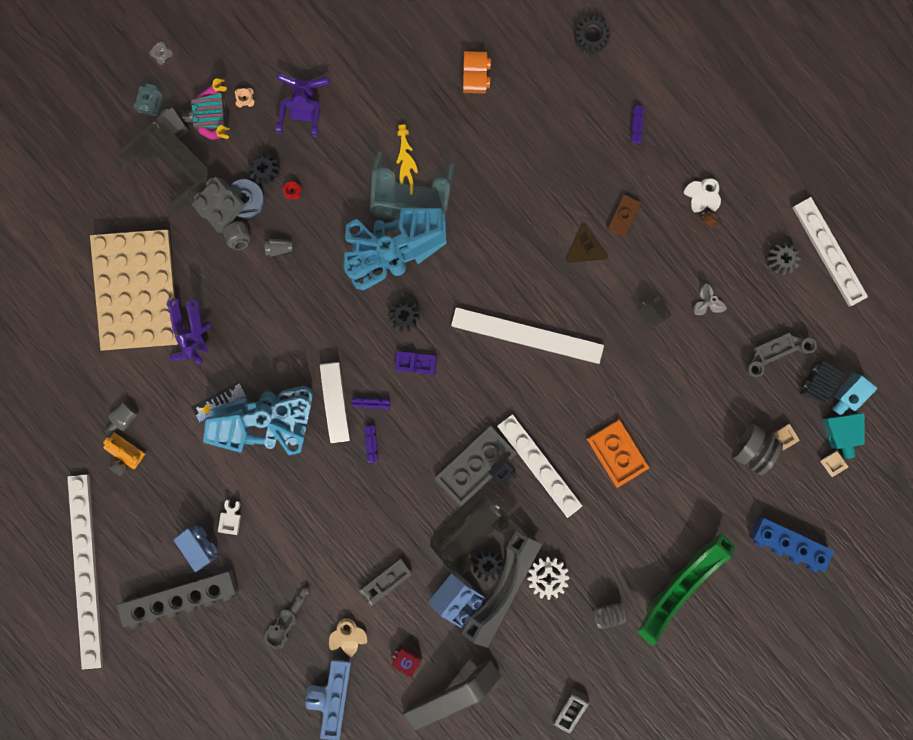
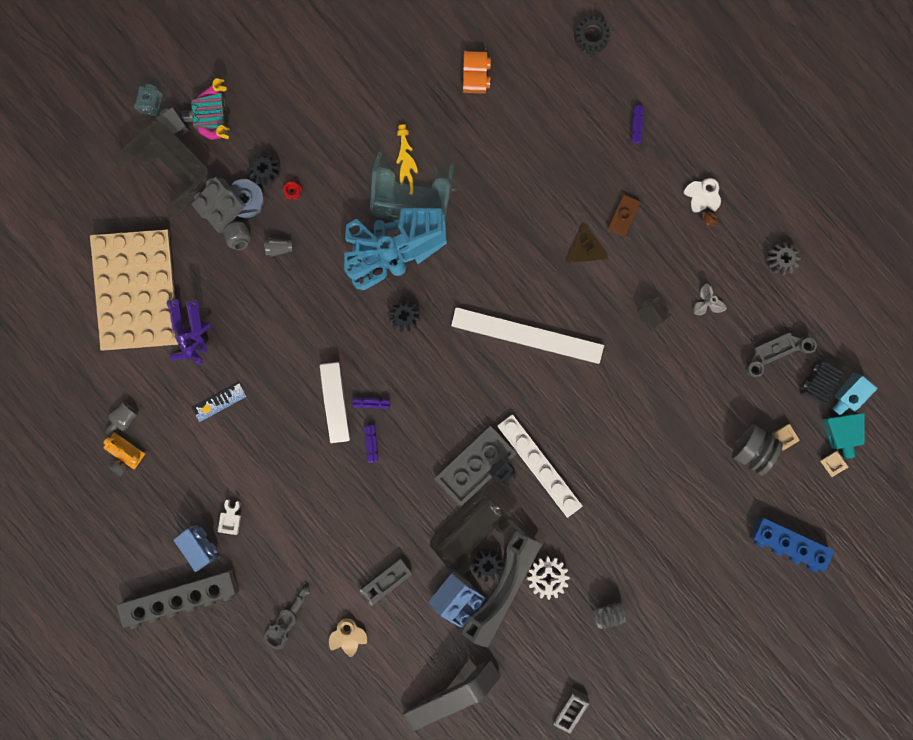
white plate [68,475,103,669] -> none
clear plate [150,42,173,65] -> none
dark azure piece [203,386,313,455] -> none
light nougat plate [235,88,255,108] -> none
dark purple piece [276,73,330,137] -> none
medium blue plate [305,659,351,740] -> none
dark red brick [390,645,422,678] -> none
dark purple slope [395,351,437,375] -> none
orange tile [586,419,649,488] -> none
green arch [638,533,736,646] -> none
white plate [792,197,868,307] -> none

